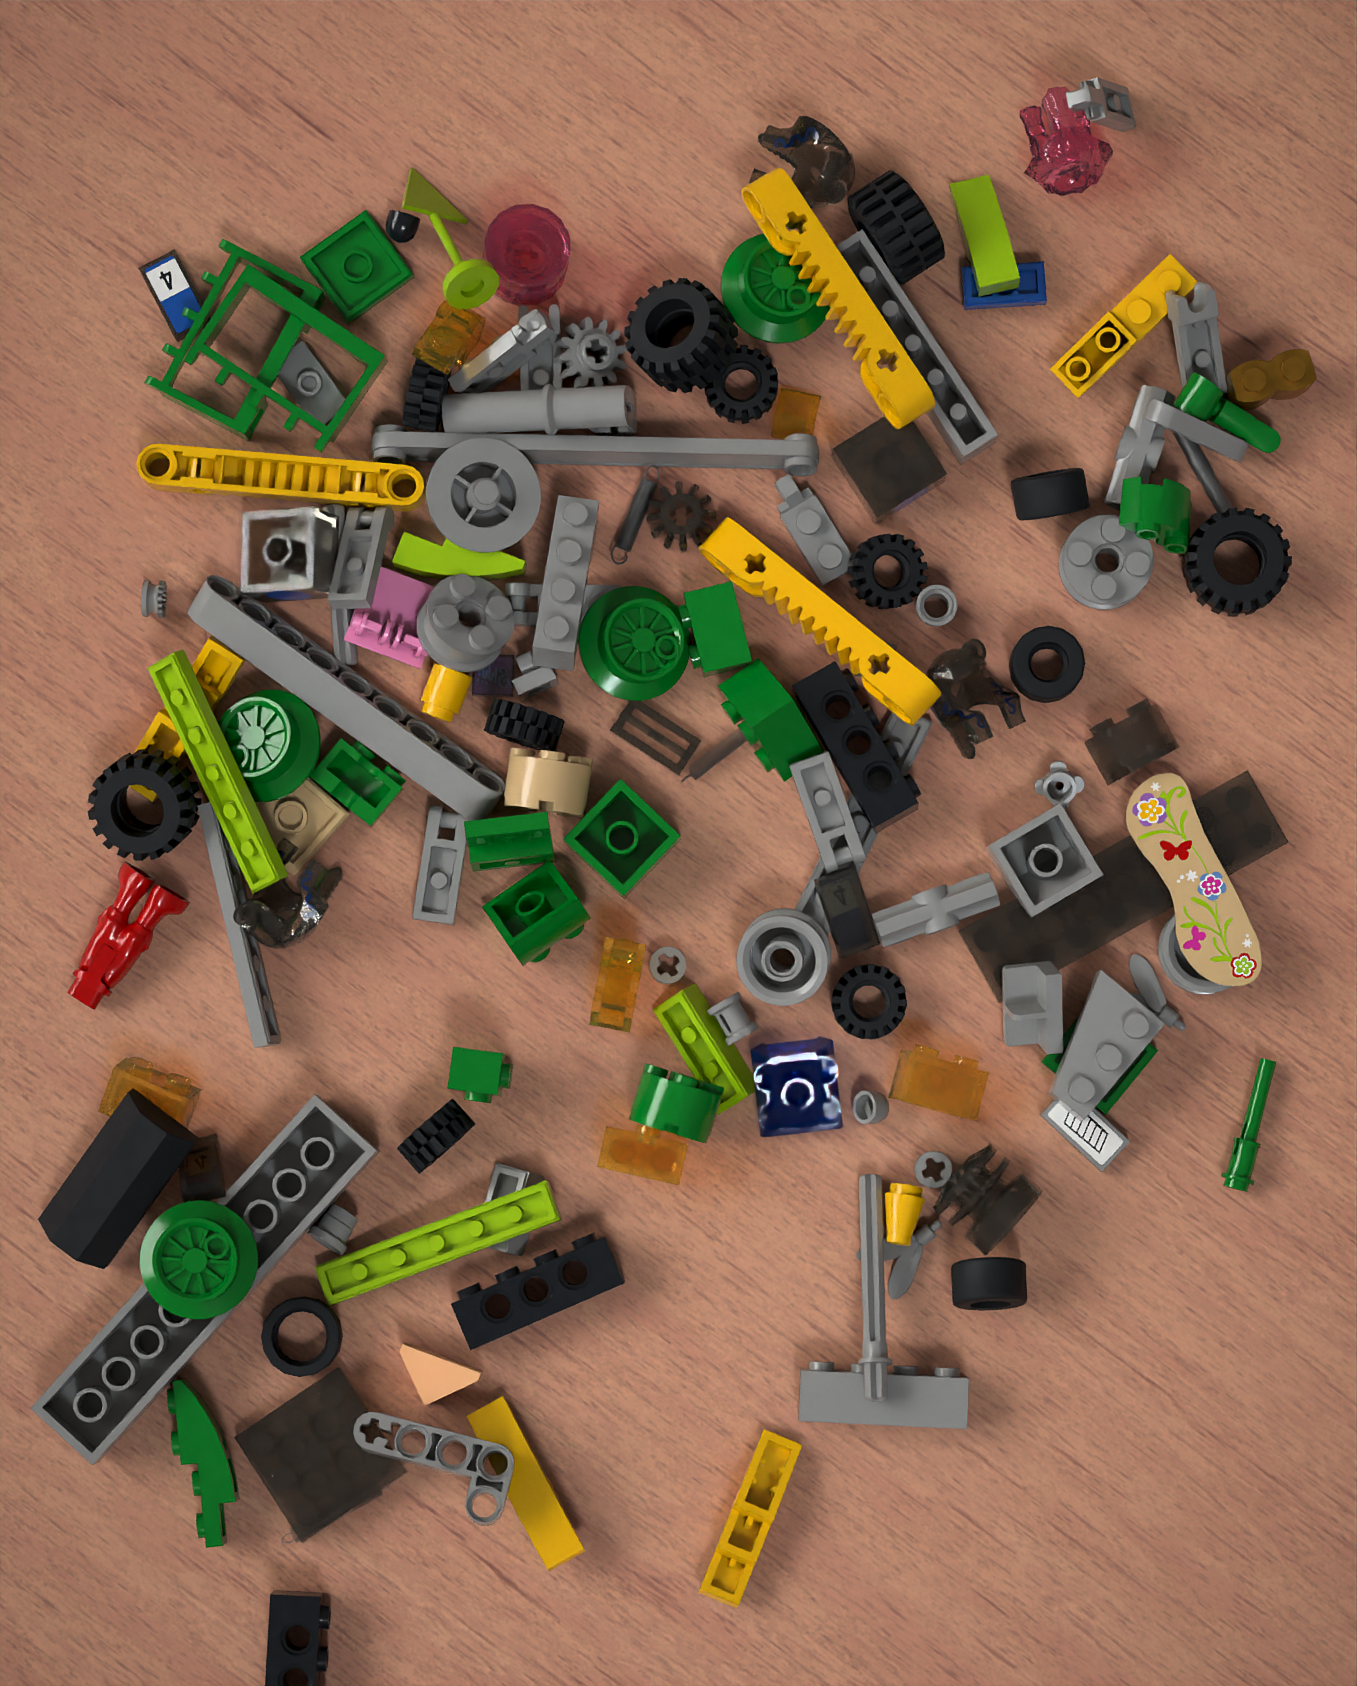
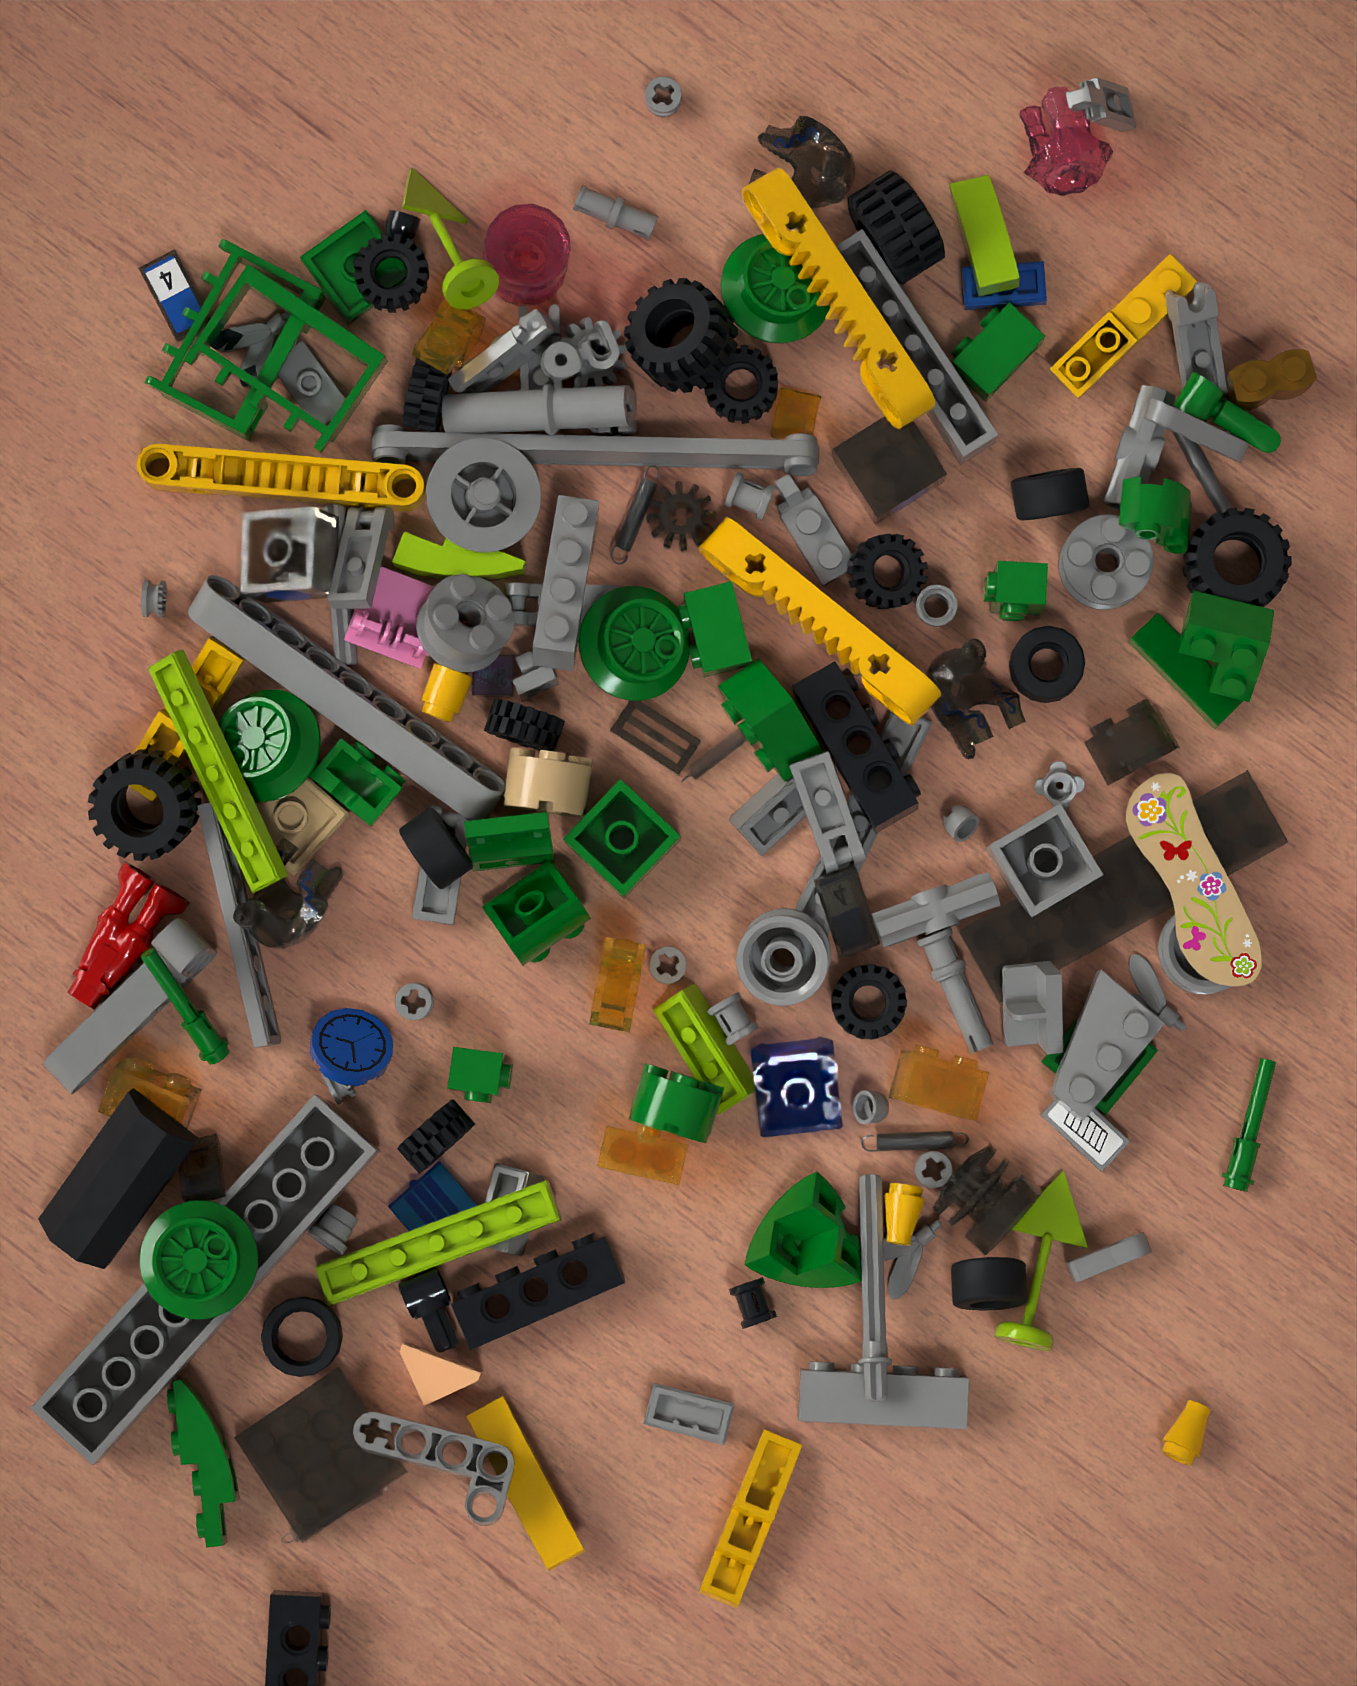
none -> light grey beam [42,918,218,1095]
none -> green pin [141,948,230,1065]
none -> light grey piece [211,311,291,387]
none -> blue tile [309,1008,393,1086]
none -> light grey bush [321,1073,357,1105]
none -> black tyre [354,233,429,313]
none -> clear blue piece [388,1161,478,1231]
none -> light grey bush [395,983,434,1020]
none -> black axle [398,1267,459,1353]
none -> black tyre [399,808,473,889]
none -> light grey leg [540,321,620,381]
none -> light grey pin [573,185,658,241]
none -> light grey plate [643,1383,735,1445]
none -> light grey bush [645,77,682,117]
none -> light grey bush [724,472,775,521]
none -> black bush [728,1277,777,1329]
none -> light grey slope [729,774,806,856]
none -> green brick [744,1171,862,1288]
none -> flat silver piece [861,1131,969,1152]
none -> light grey pin [917,927,994,1054]
none -> light grey hinge [943,805,980,842]
none -> green brick [951,302,1045,402]
none -> green brick [983,561,1048,621]
none -> lime piece [994,1170,1088,1351]
none -> light grey piece [1065,1232,1152,1282]
none -> green slope [1128,613,1243,730]
none -> yellow cone [1161,1400,1211,1466]
none -> green brick [1179,590,1274,702]

